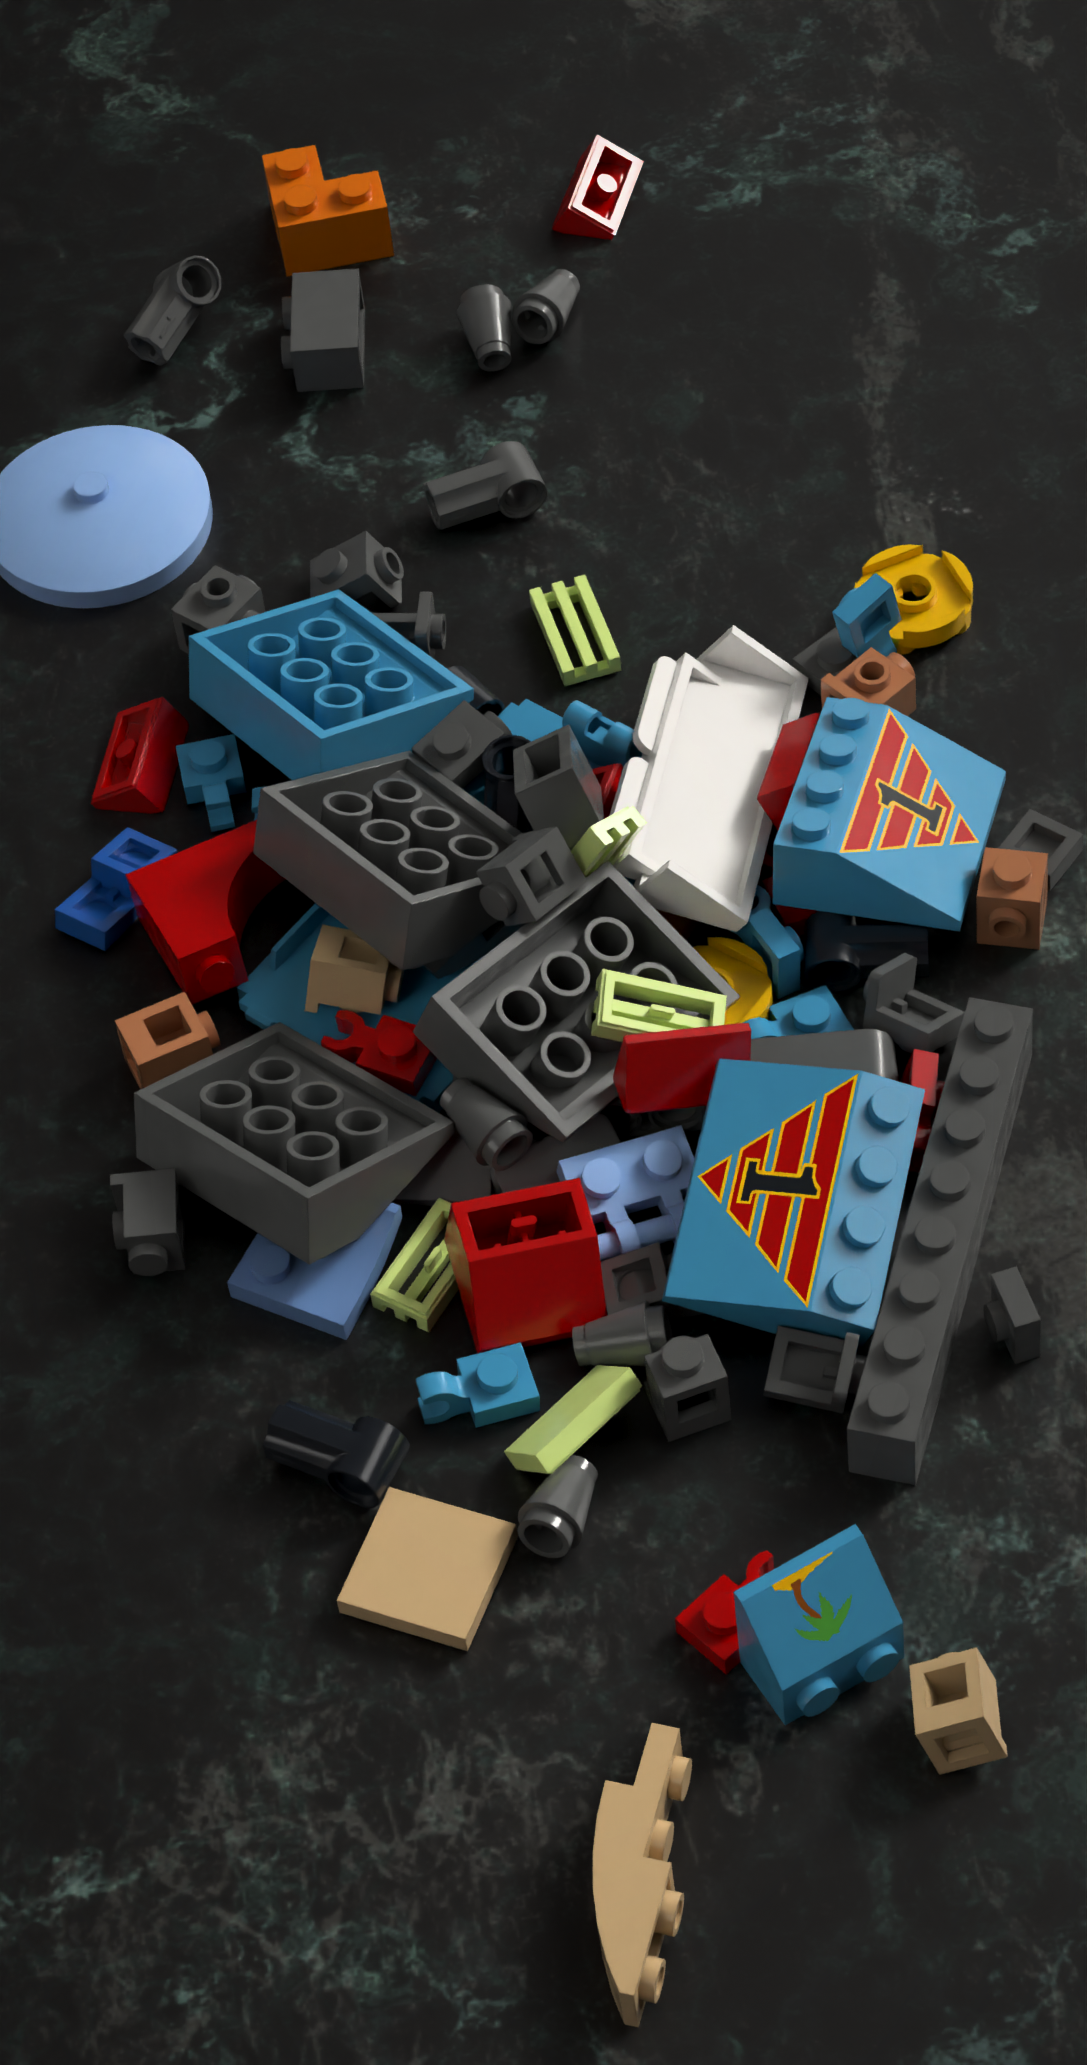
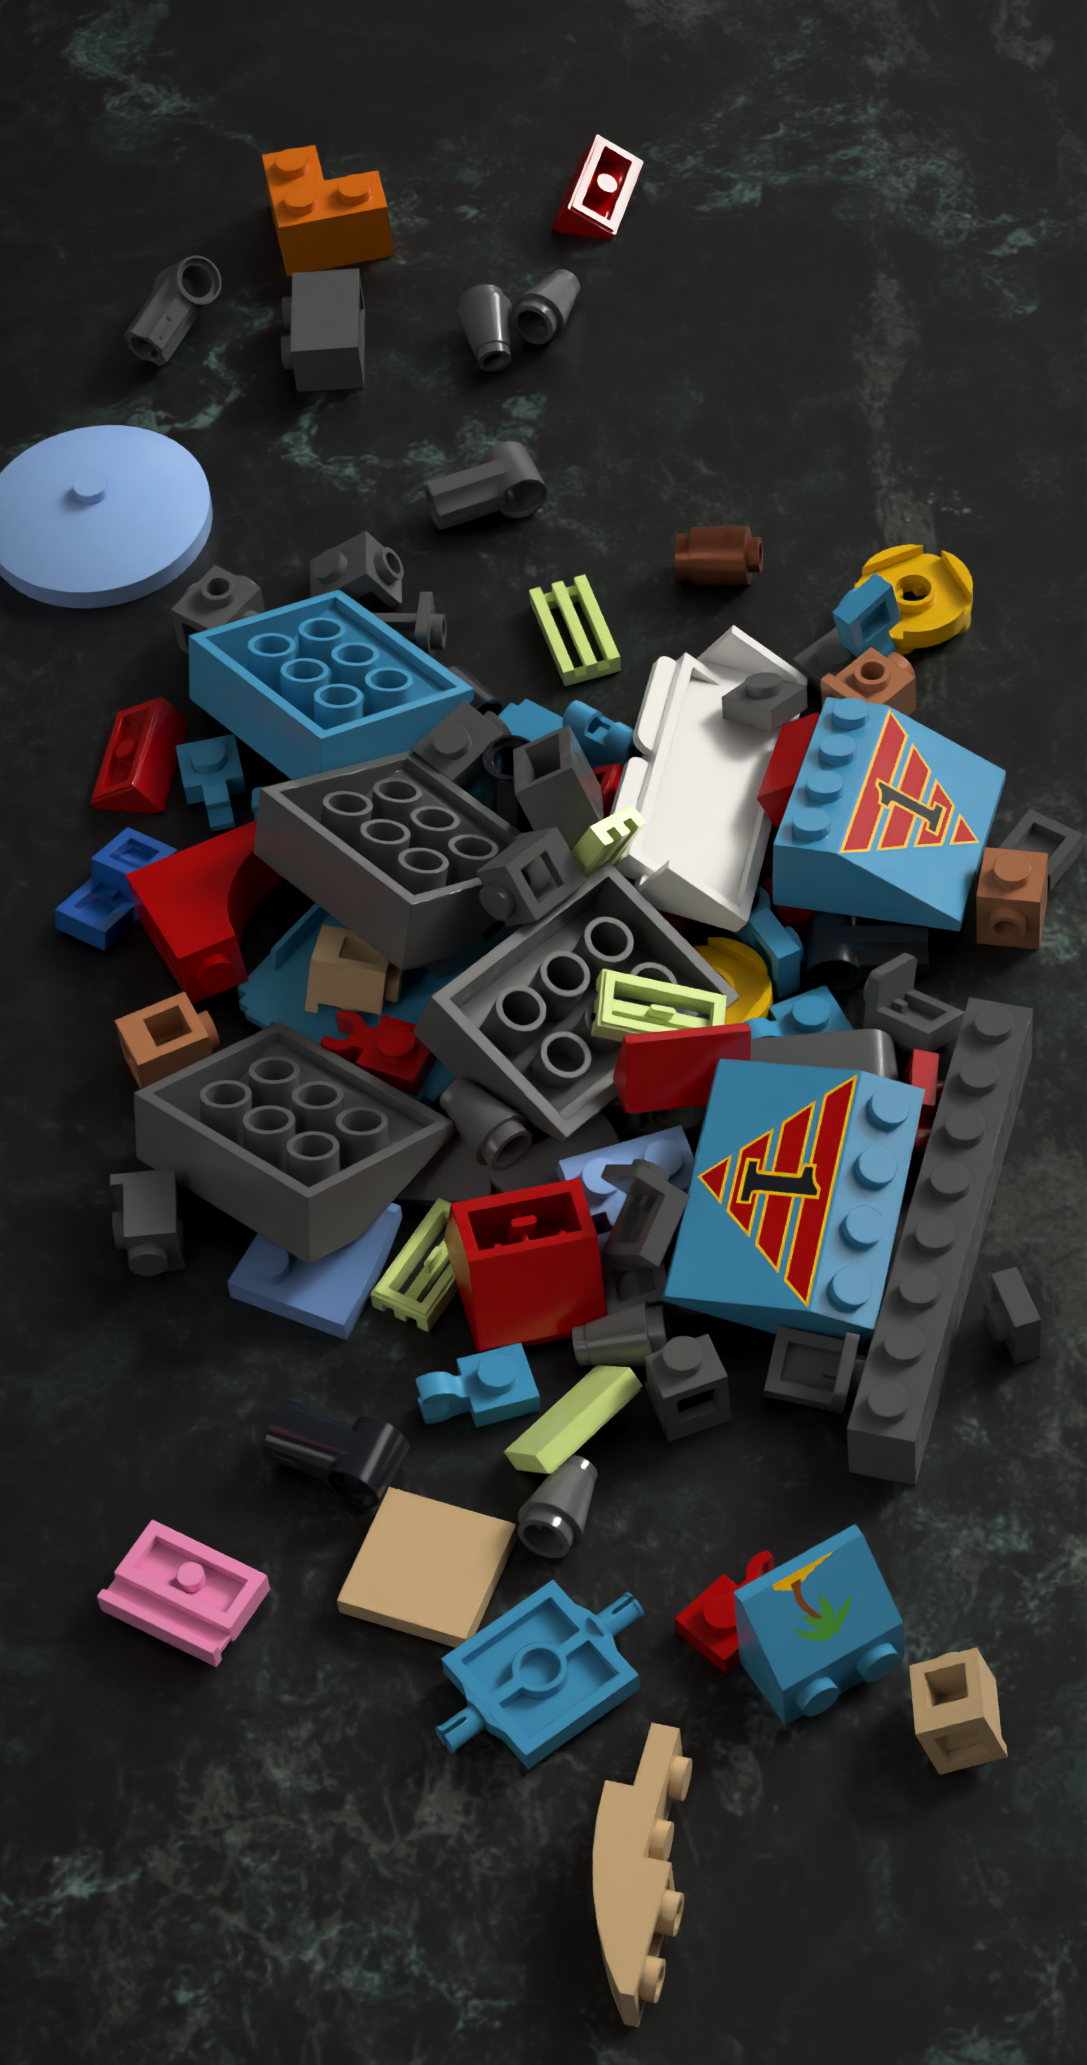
none -> bright pink plate [97,1520,270,1667]
none -> dark azure plate [435,1580,644,1769]
none -> dark grey bracket [601,1159,690,1267]
none -> copper brick [675,525,763,586]
none -> dark grey plate [721,672,808,731]

